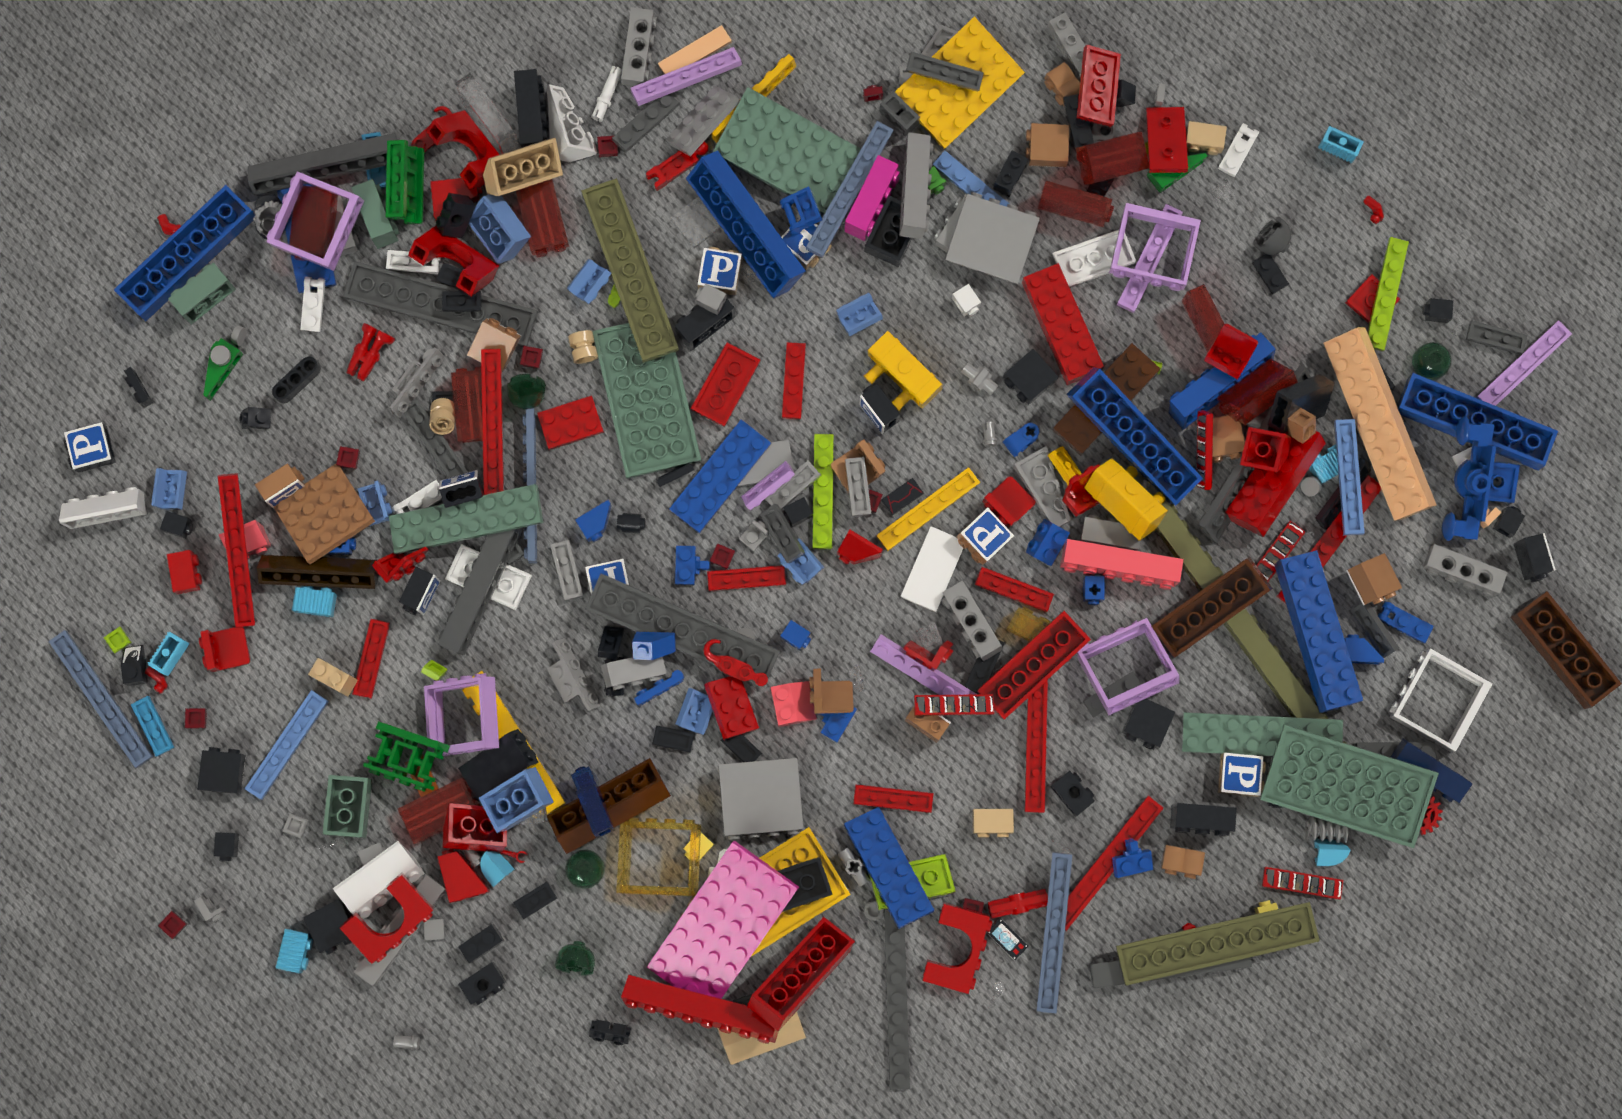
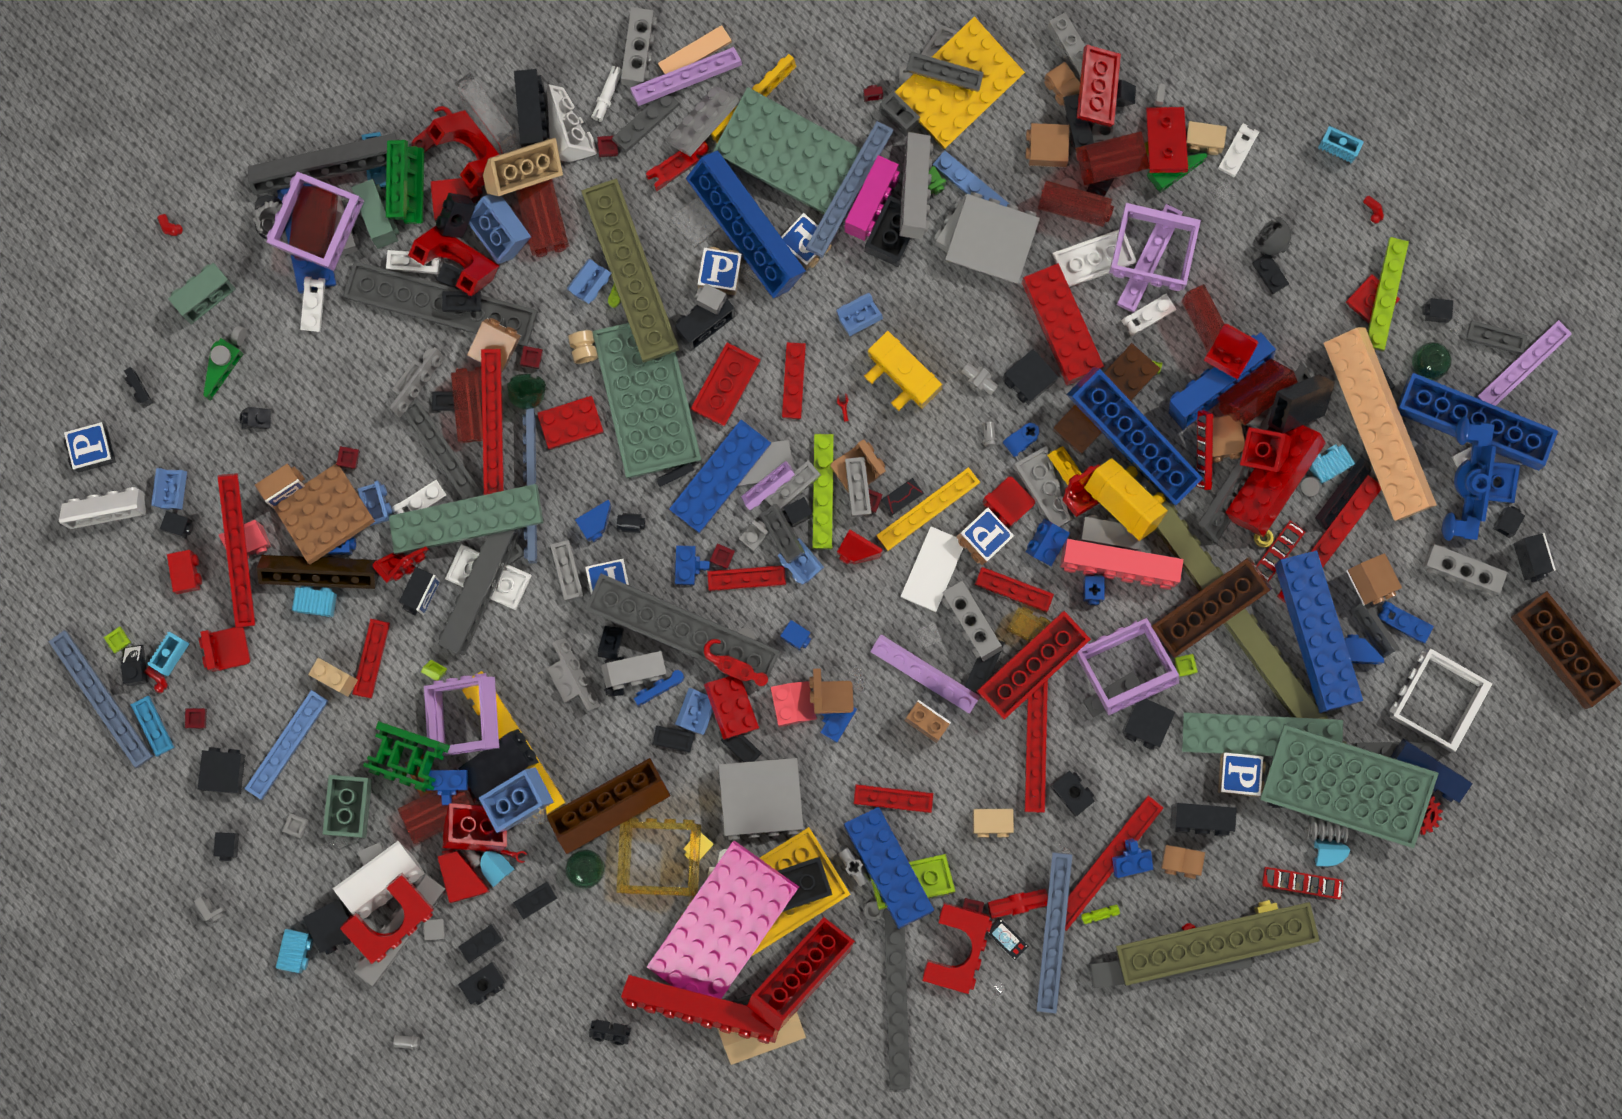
blue brick [114,185,255,322] -> none
dark red plate [158,911,187,939] -> none
black beam [272,356,321,403] -> none
red piece [347,323,395,382] -> none
tan wheel [429,398,456,435] -> none
black piece [439,470,484,508] -> none
clear green cylinder [555,941,595,976] -> none
clear blue arch [571,766,615,838] -> none
blue slope [632,632,676,660] -> none
blue plate [780,186,823,235] -> none
black piece [859,384,900,434] -> none
red bracket [903,640,954,669] -> none
tile [914,694,994,716] -> none
white brick [952,284,981,317] -> none
black brick [993,150,1028,197] -> none
medium nougat brick [1288,408,1316,443] -> none
medium blue plate [1334,419,1365,536] -> none
light nougat plate [1480,507,1502,529] -> none
none -> blue hinge [427,770,468,806]
none -> red hand [837,393,849,422]
none -> lime axle [1081,905,1120,924]
none -> white plate [1121,294,1176,337]
none -> lime tile [1174,654,1198,677]
none -> light yellow plate [1254,530,1273,548]

